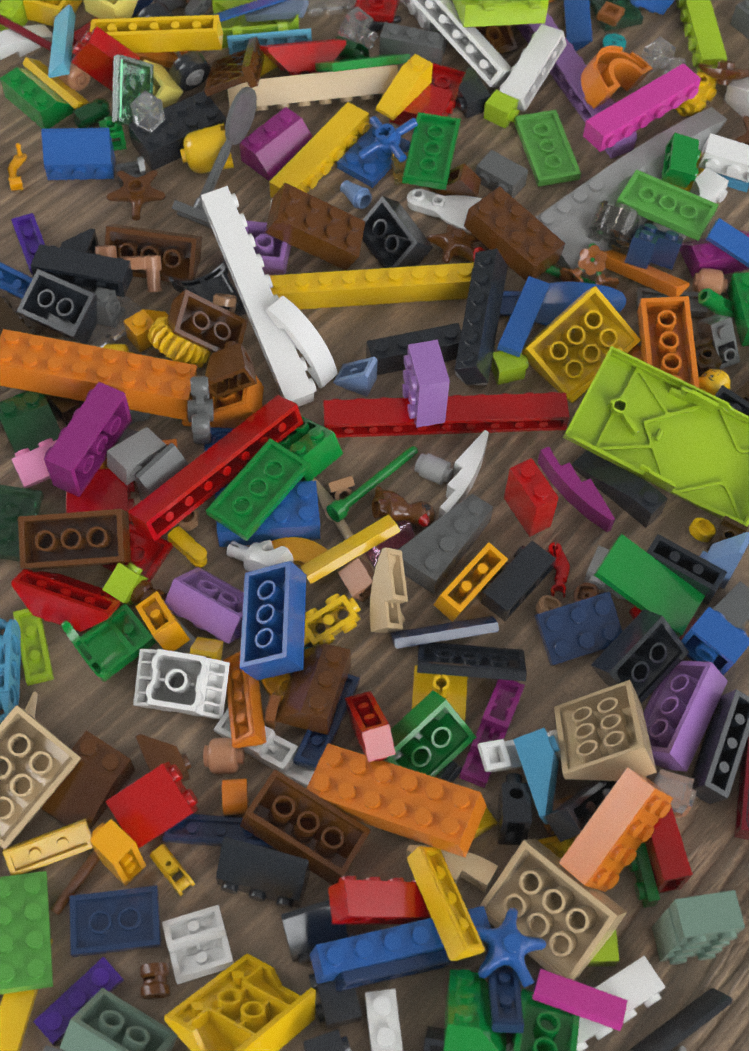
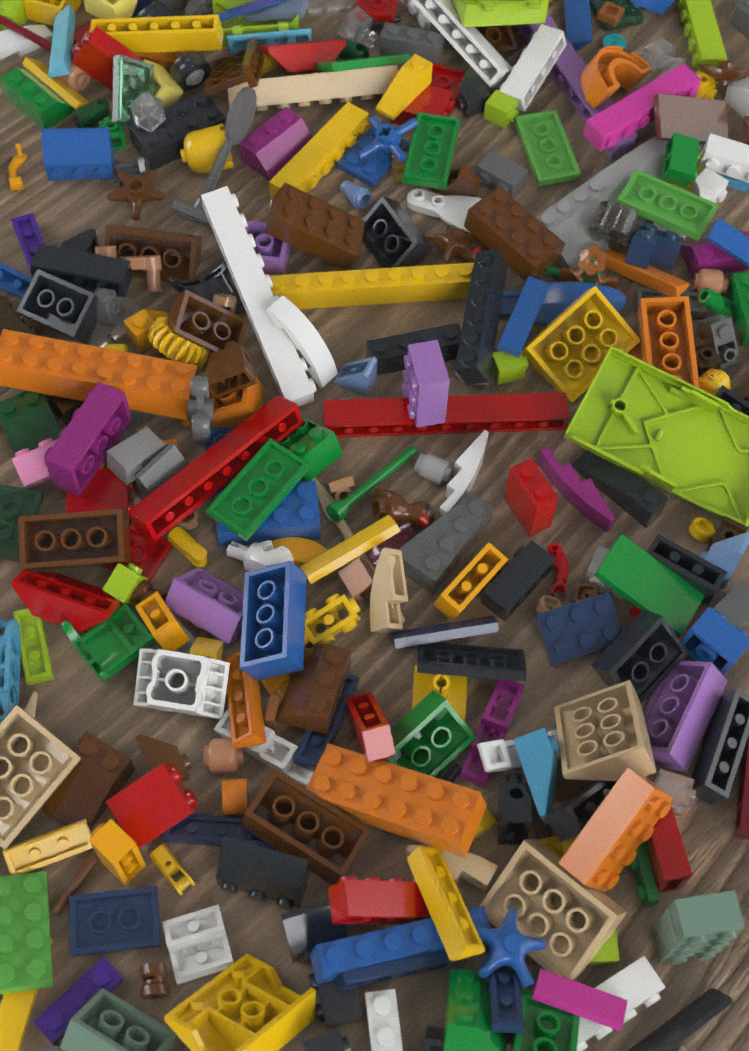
none -> tile [653,94,729,144]

